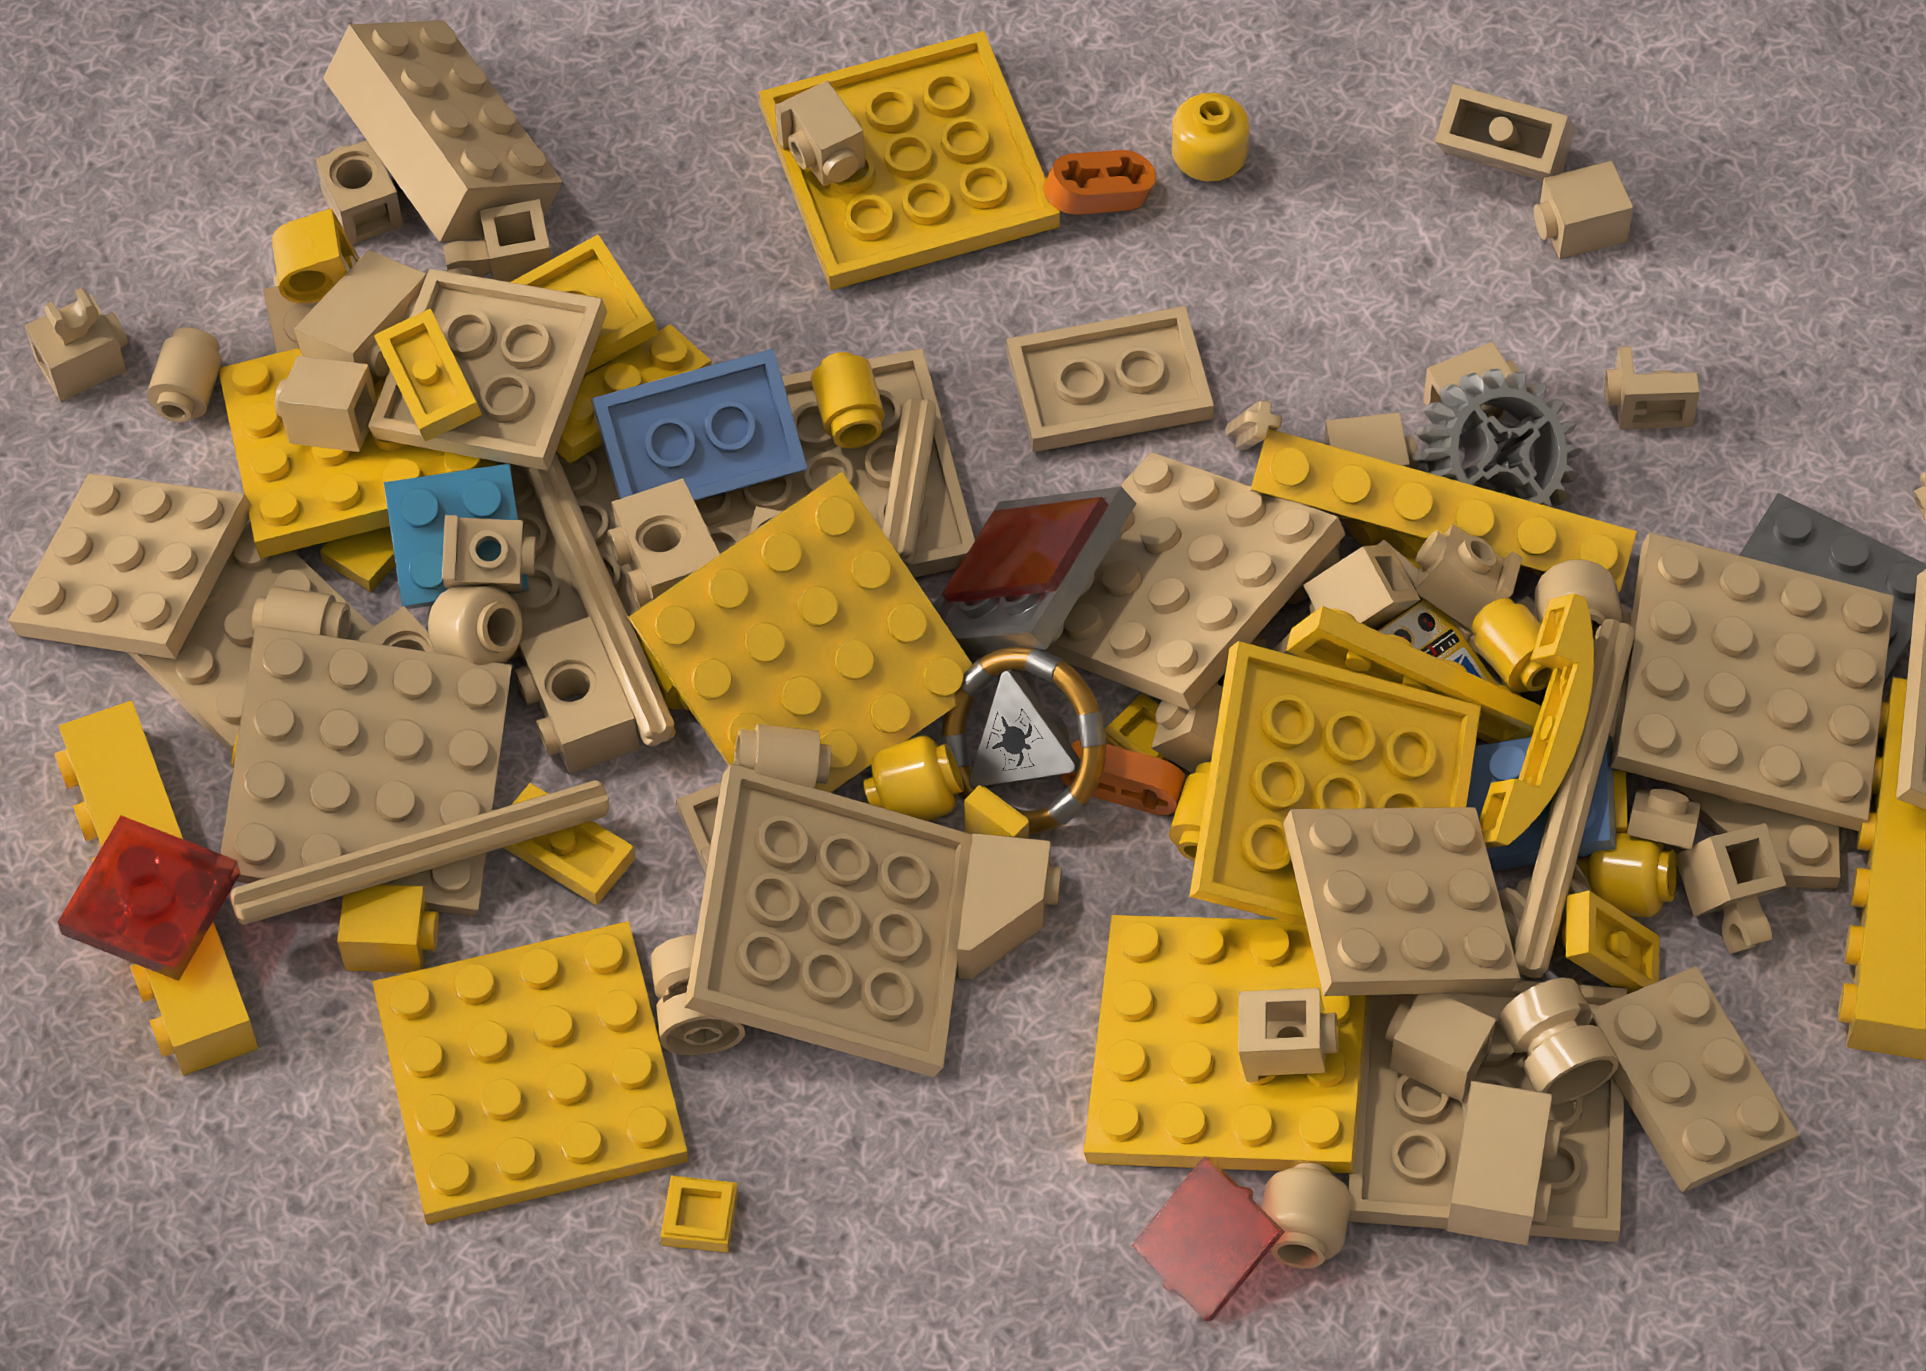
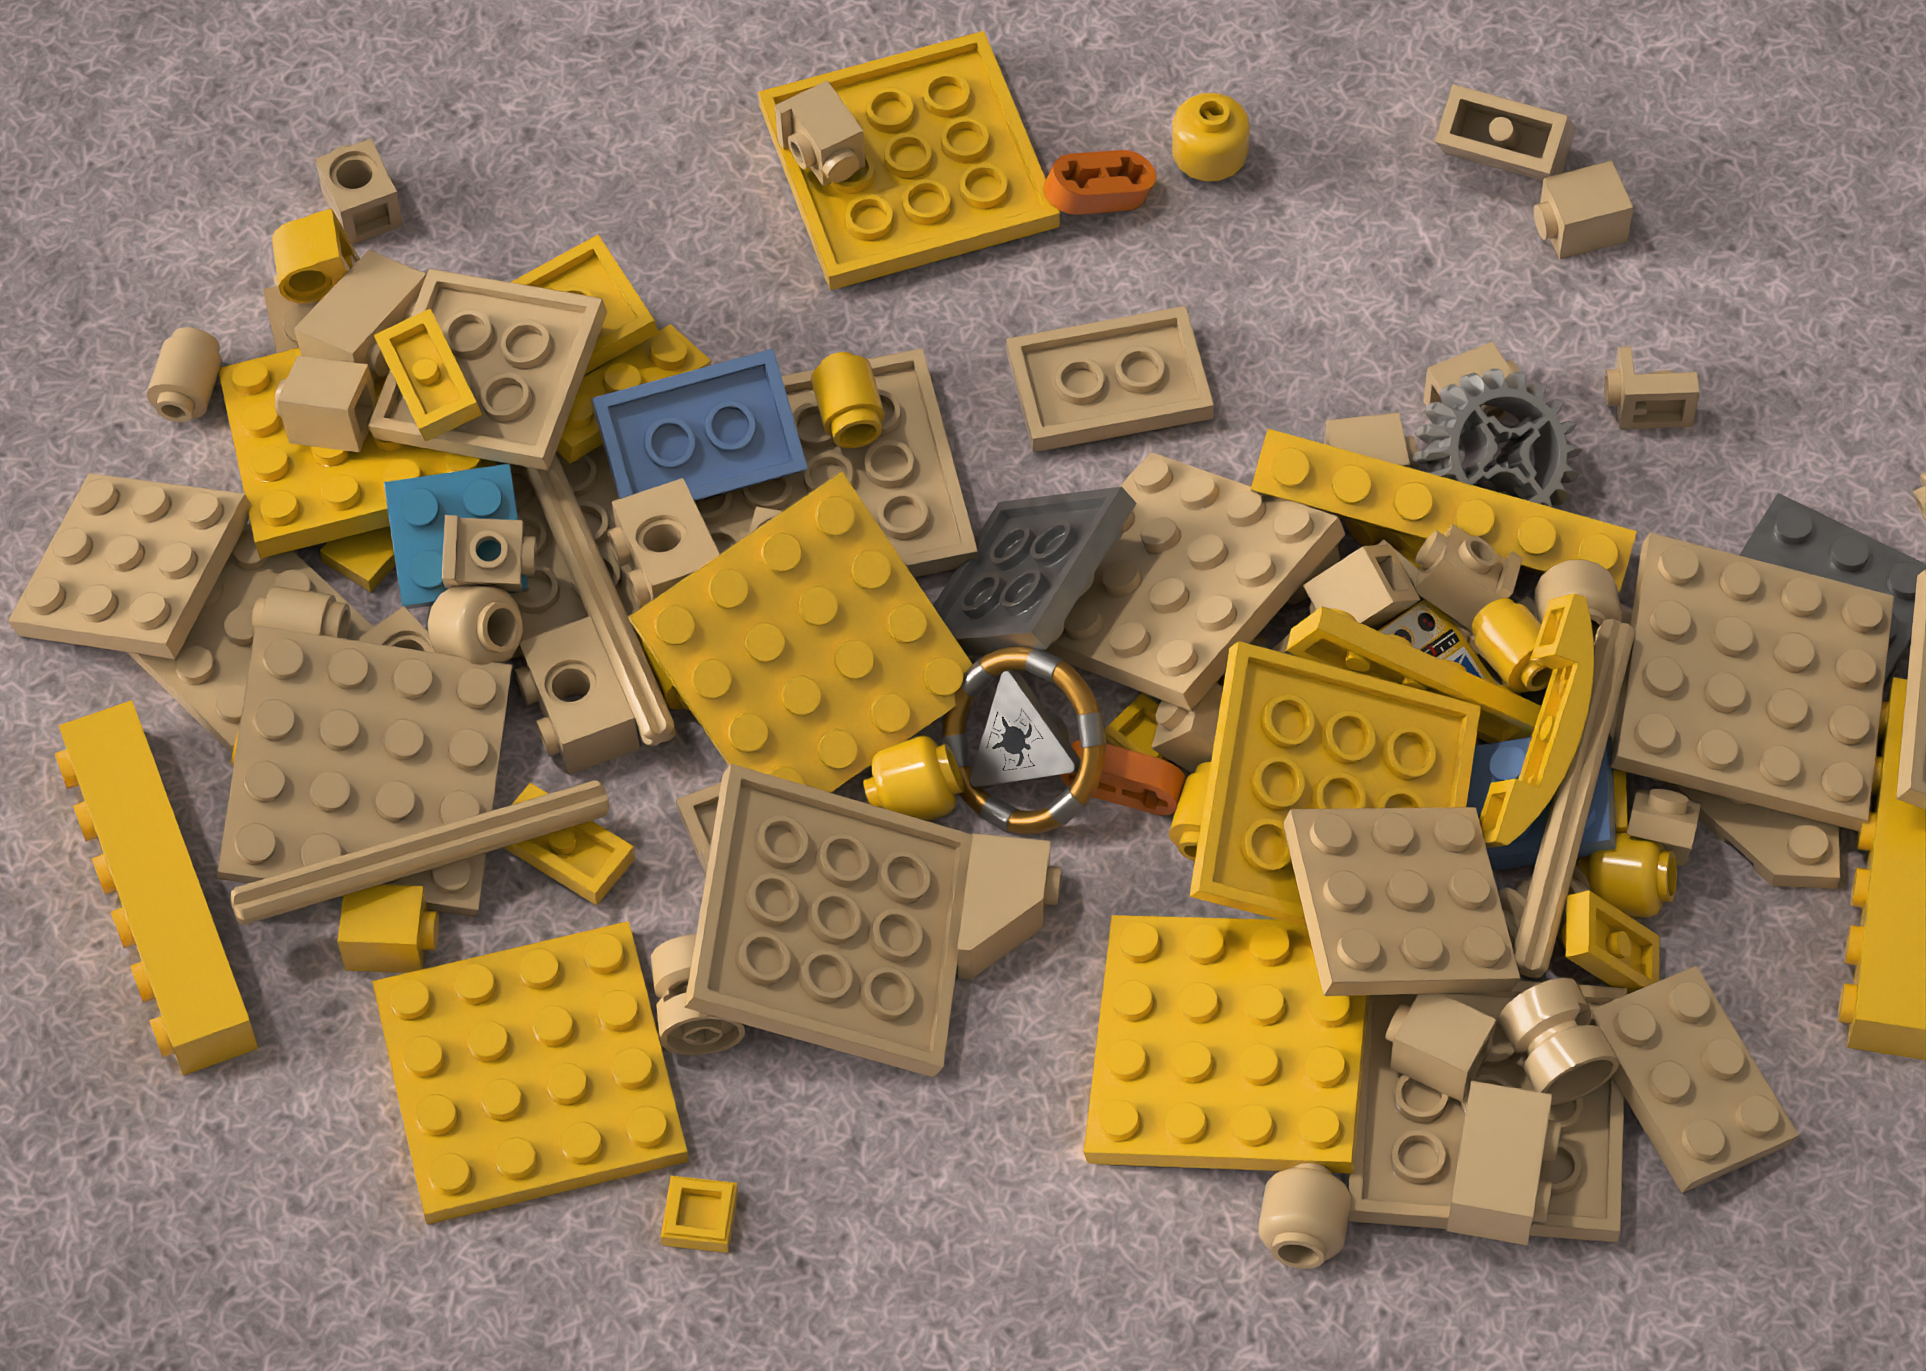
tan brick [24,287,129,402] -> none
clear red plate [57,815,241,981] -> none
tan brick [323,20,563,242] -> none
tan brick [443,199,552,282] -> none
tan brick [734,724,831,789] -> none
tan axle [883,398,937,566] -> none
clear red piece [941,497,1109,603] -> none
yellow tile [964,785,1029,839] -> none
clear red piece [1131,1156,1285,1322] -> none
tan axle [1225,400,1282,451] -> none
tan brick [1238,988,1339,1082] -> none
tan brick [1676,823,1786,954] -> none

